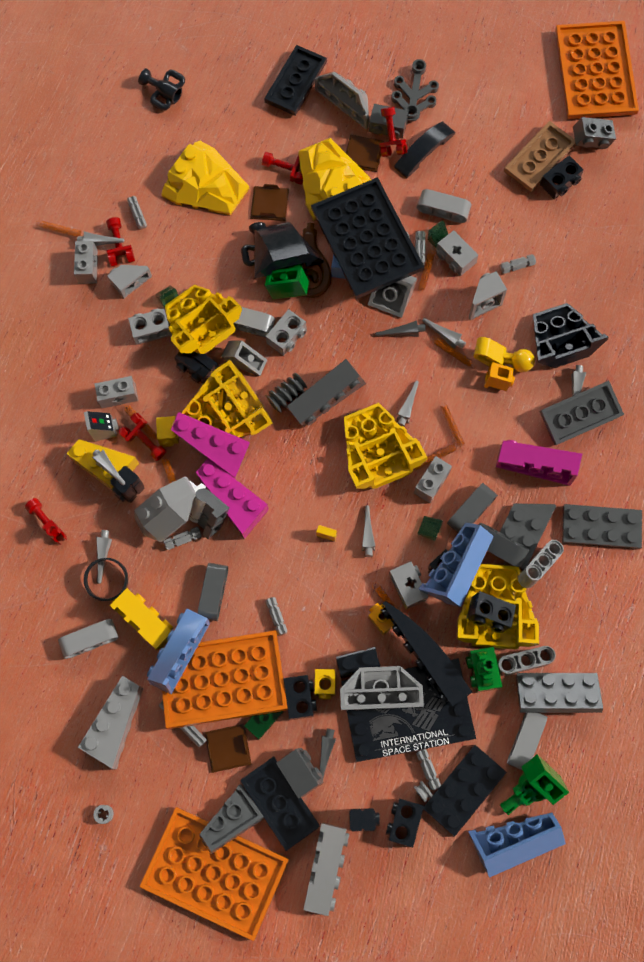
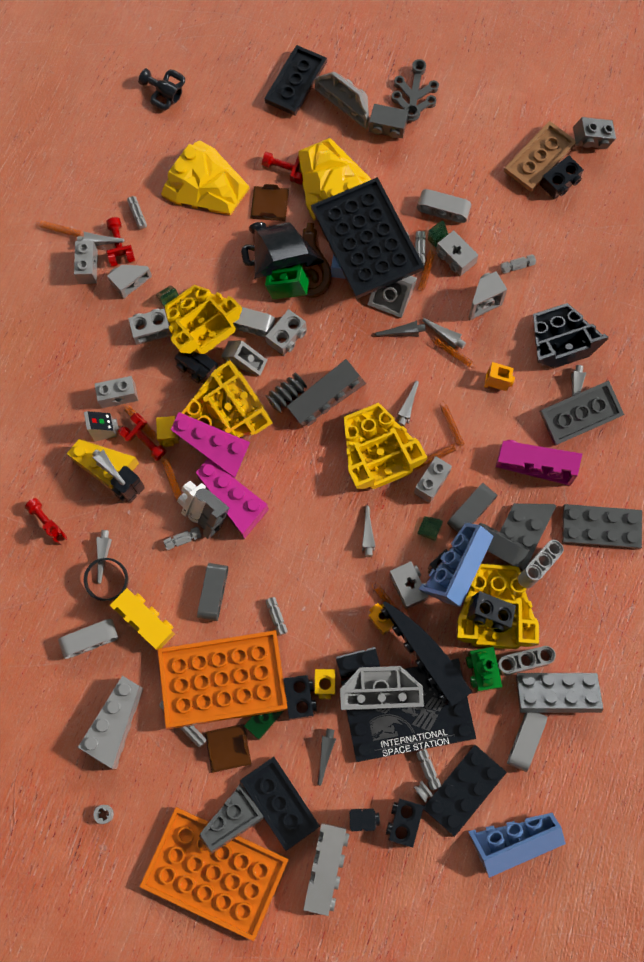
light grey wedge [134,477,196,542] -> none
medium blue wedge [147,609,210,694] -> none
dark grey brick [276,748,324,799] -> none
yellow tile [316,525,337,542] -> none
reddish brown piece [346,134,385,172] -> none
red bar [379,106,407,157] -> none
black slope [394,121,456,178] -> none
yellow beam [473,337,535,373] -> none
green brick [500,754,569,815] -> none
orange plate [555,21,639,119] -> none

